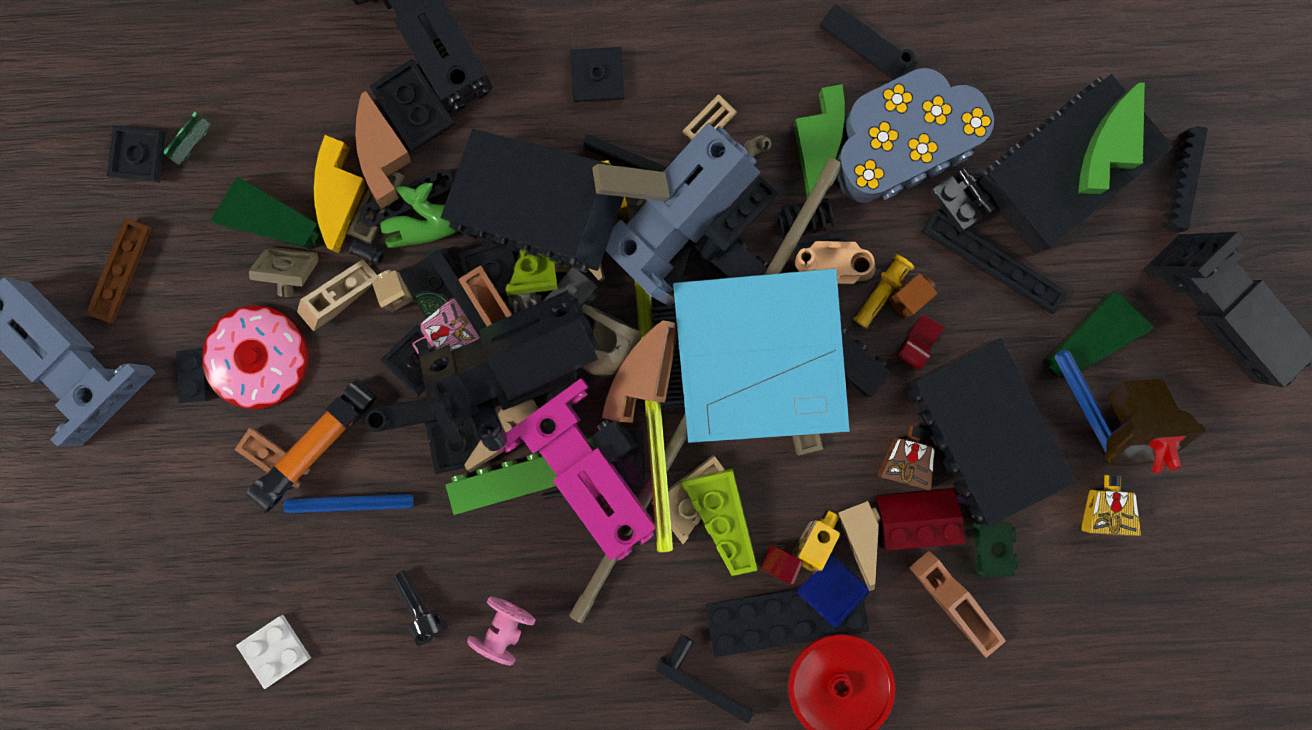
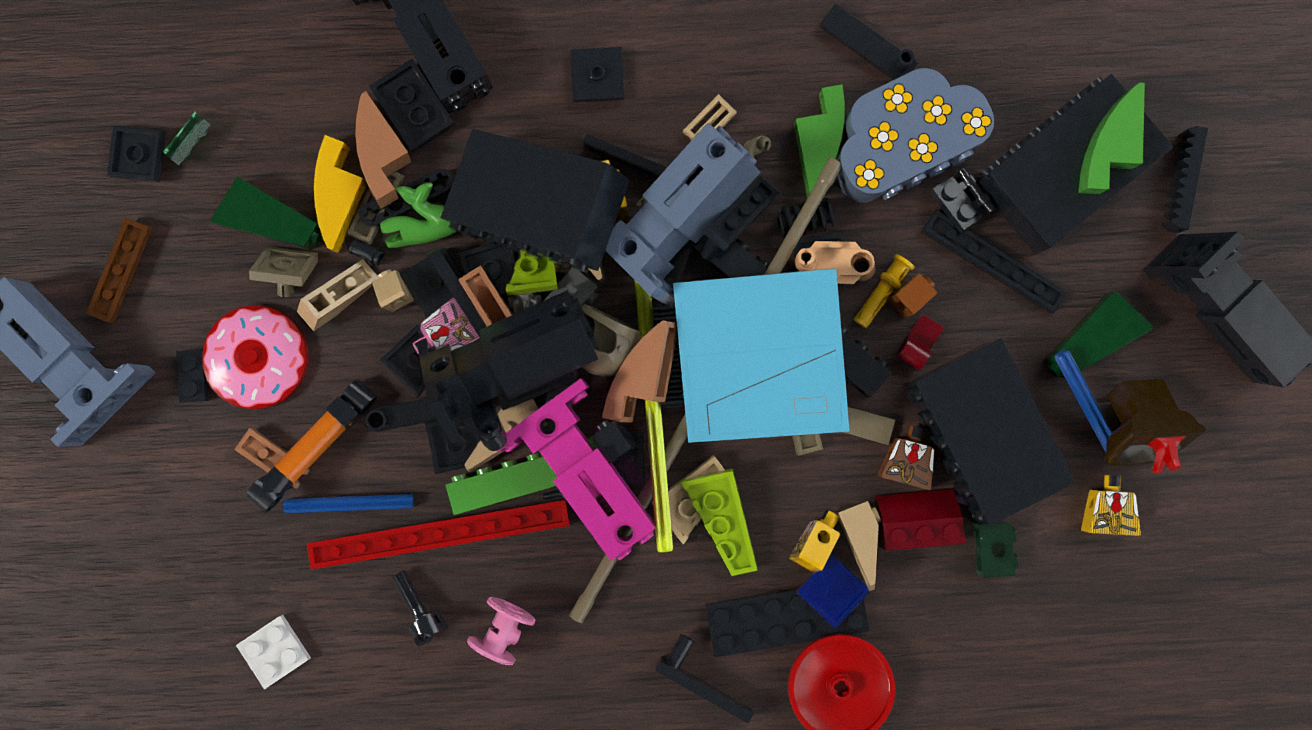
clear green tile [413,290,449,316] -> none
dark tan tile [592,164,670,201] -> none
dark red panel [761,545,803,585] -> none
nougat slope [909,551,1006,658] -> none
none -> red plate [307,500,570,569]
none -> dark tan tile [843,407,895,445]

